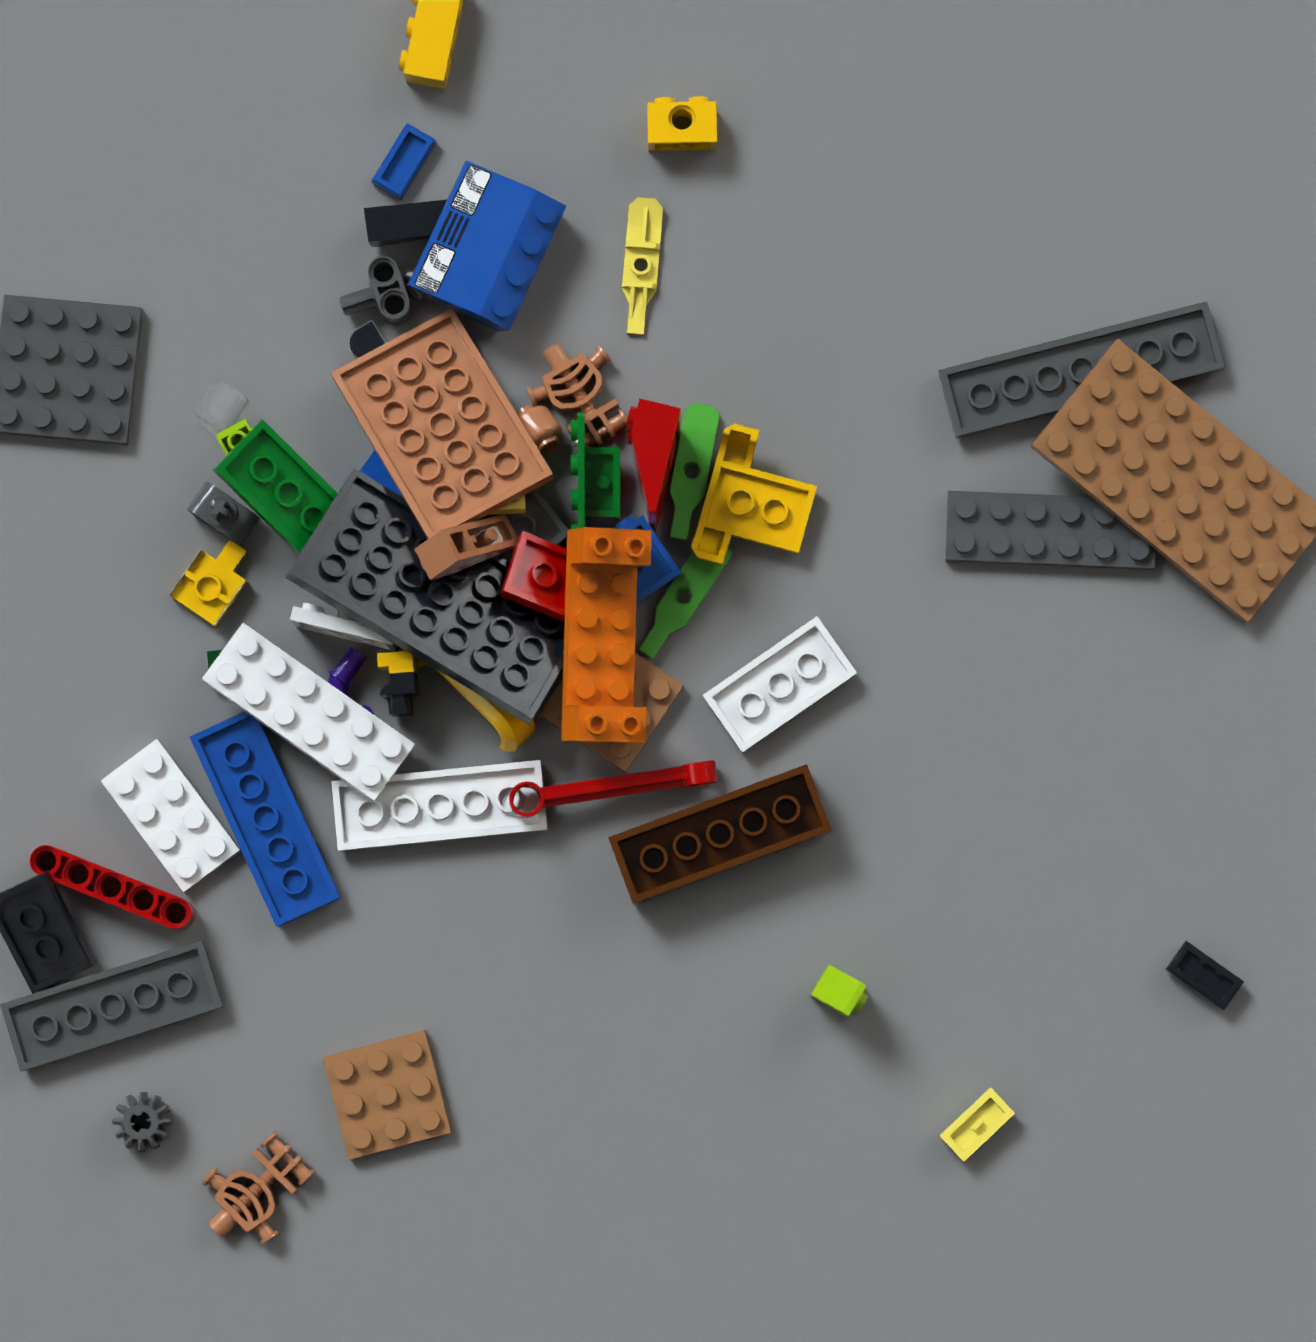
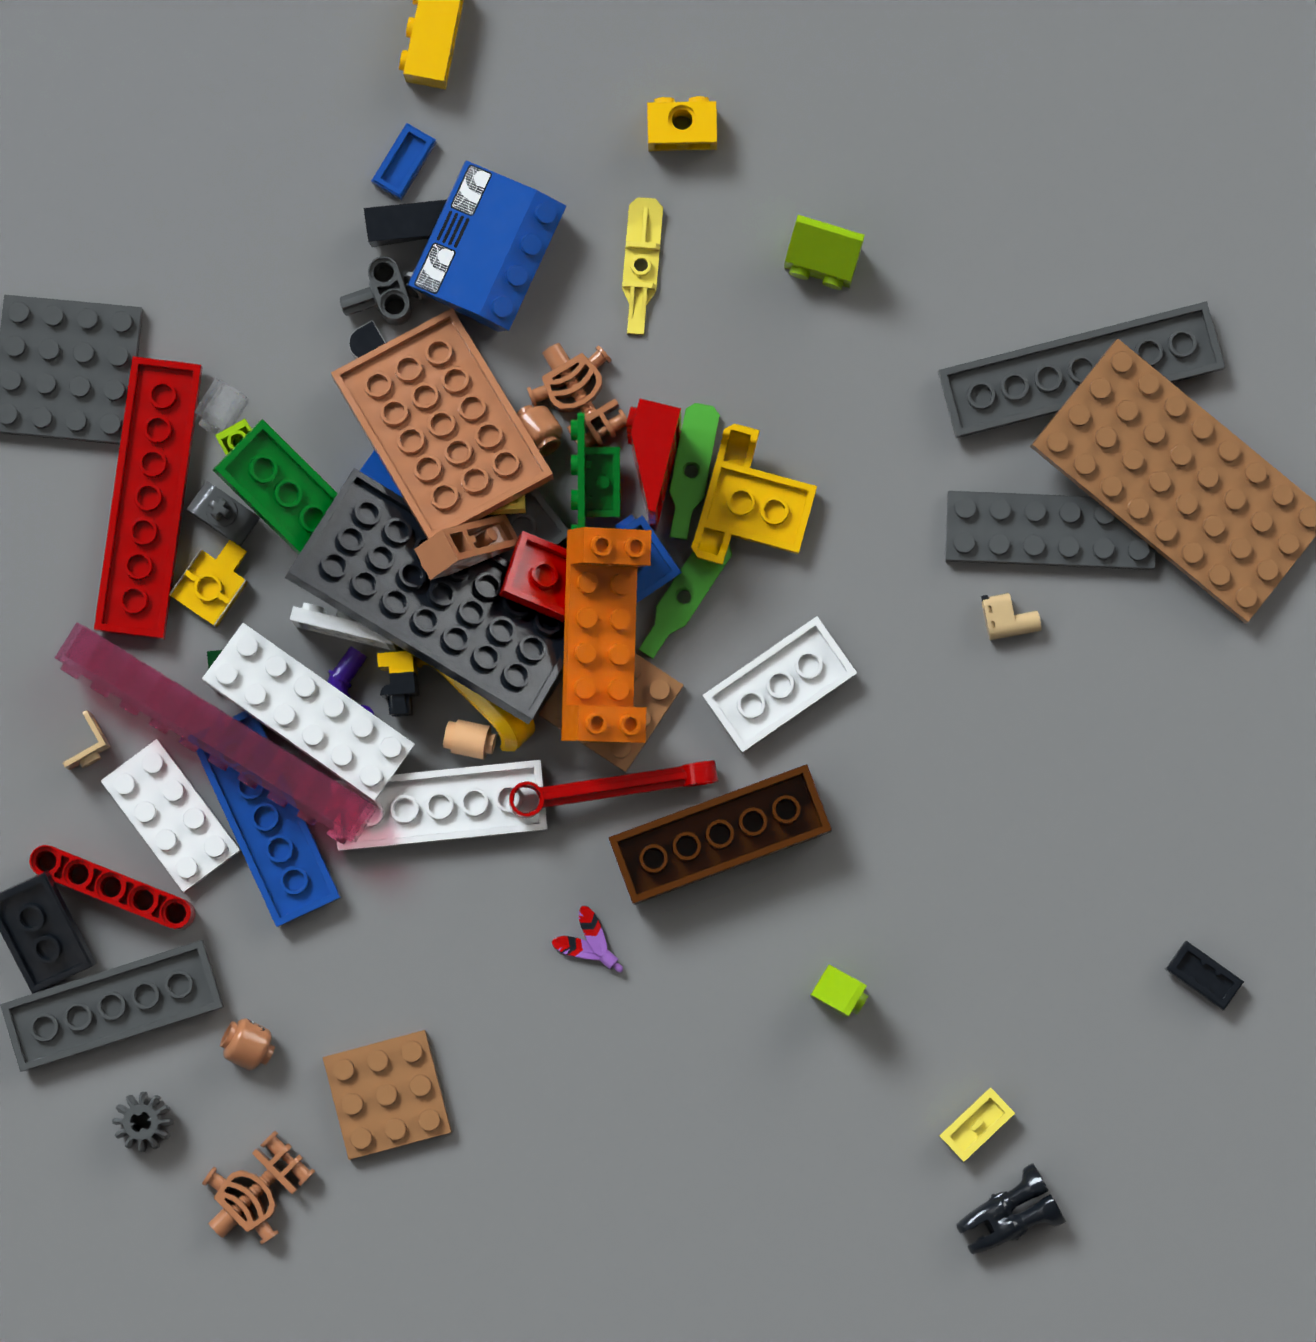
none -> clear pink brick [55,622,378,844]
none -> tan bracket [62,710,111,770]
none -> red plate [94,356,203,640]
none -> nougat head [220,1018,275,1071]
none -> light nougat brick [443,719,497,760]
none -> piece [552,906,623,972]
none -> lime slope [784,215,865,290]
none -> black piece [956,1163,1066,1254]
none -> tan piece [981,593,1042,641]

